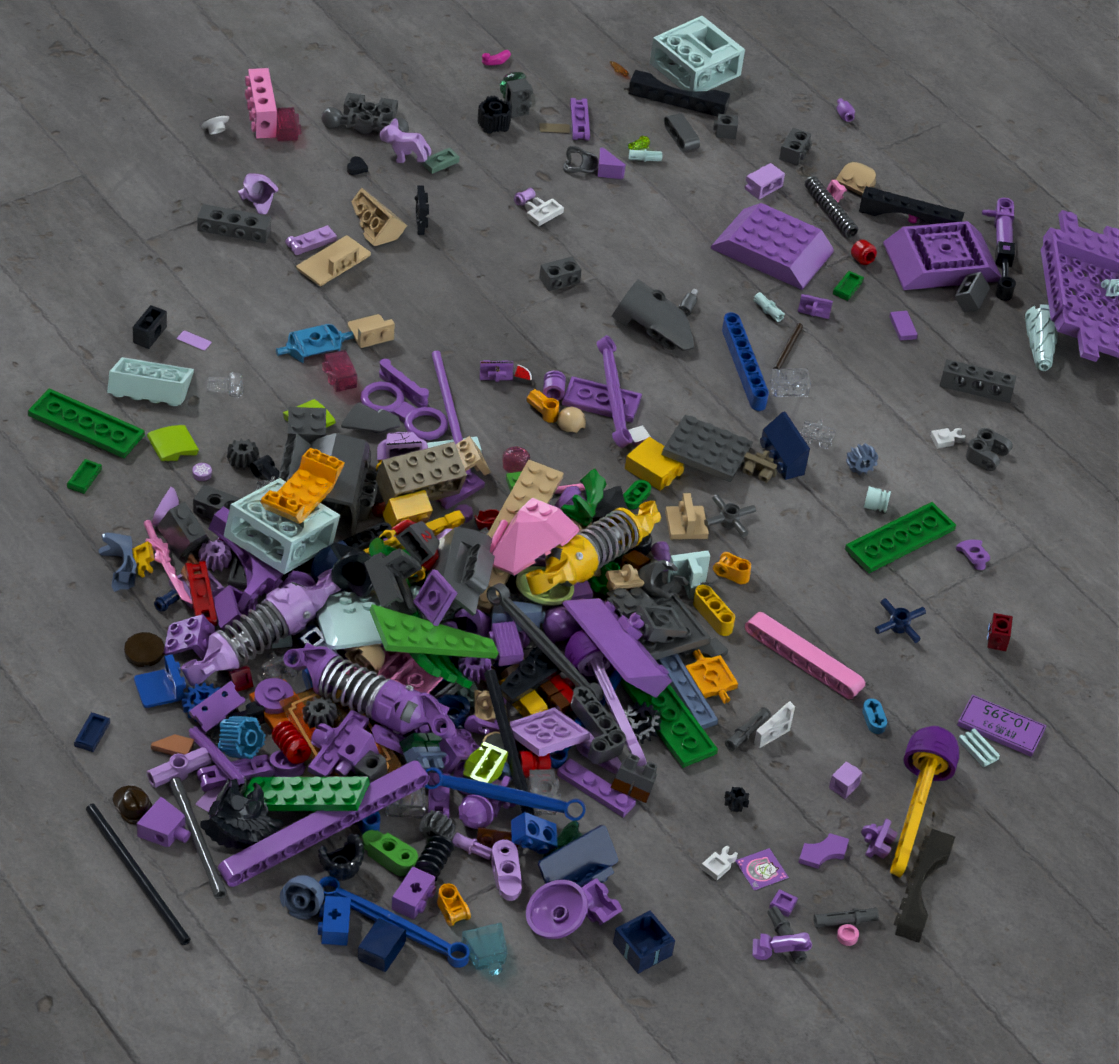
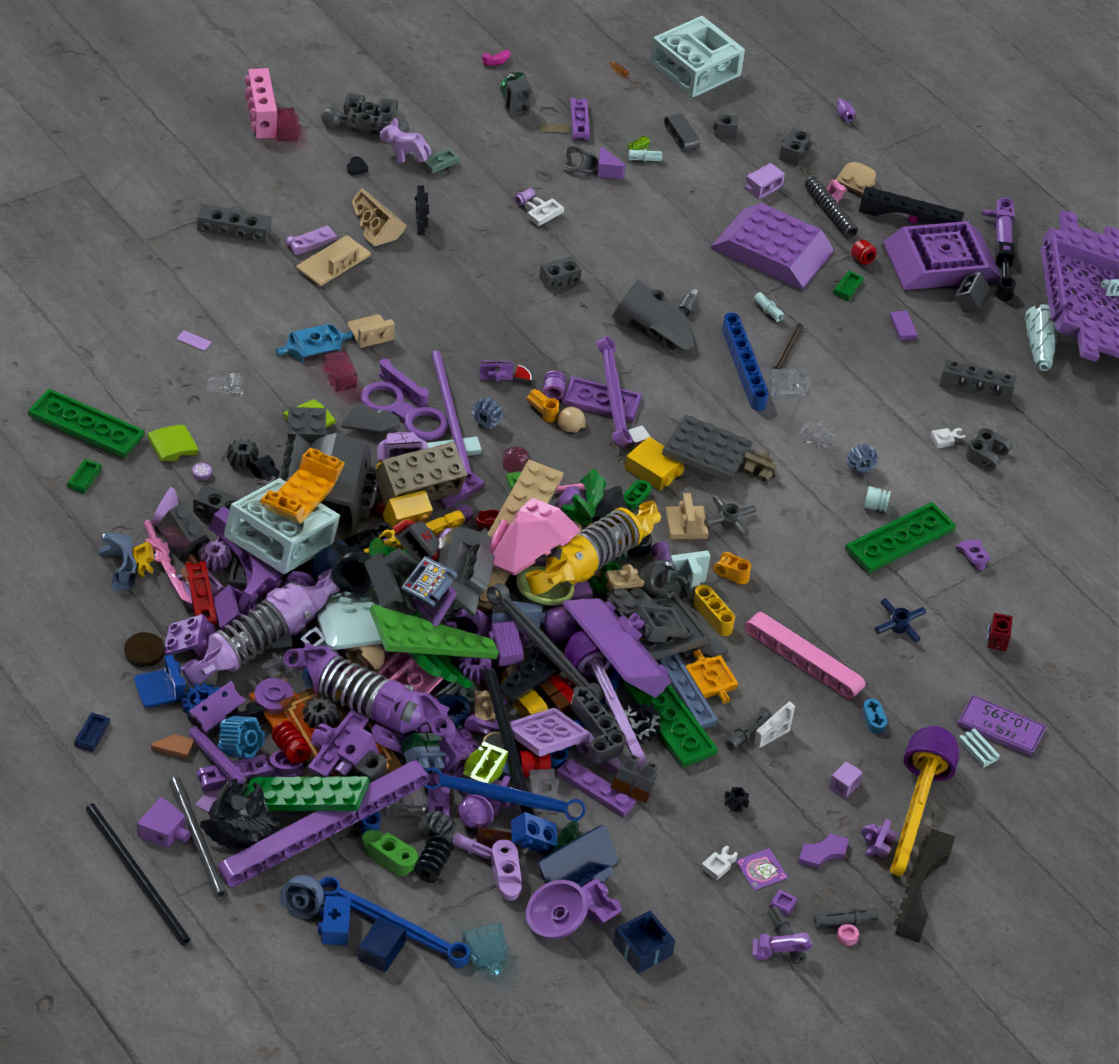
light aqua slope [107,357,194,406] -> none
dark brown piece [112,785,153,825] -> none
black brick [132,305,167,349] -> none
lavender piece [147,747,211,788] -> none
dark blue pin [154,589,180,611] -> none
white piece [200,116,229,135] -> none
dark red tile [228,666,254,692] -> none
lavender piece [238,173,278,215] -> none
black hair [318,834,364,881] -> none
medium lavender brick [392,867,437,920] -> none
light orange piece [437,883,471,927] -> none
tan bracket [456,436,491,476] -> none
black brick [477,95,512,134] -> none
reddish brown brick [620,550,651,571] -> none
black arch [628,70,730,117] -> none
dark blue slope [760,411,810,480] -> none
medium lavender hips [798,294,833,319] -> none
none -> sand blue container [401,556,458,607]
none -> sand blue gear [471,397,504,429]

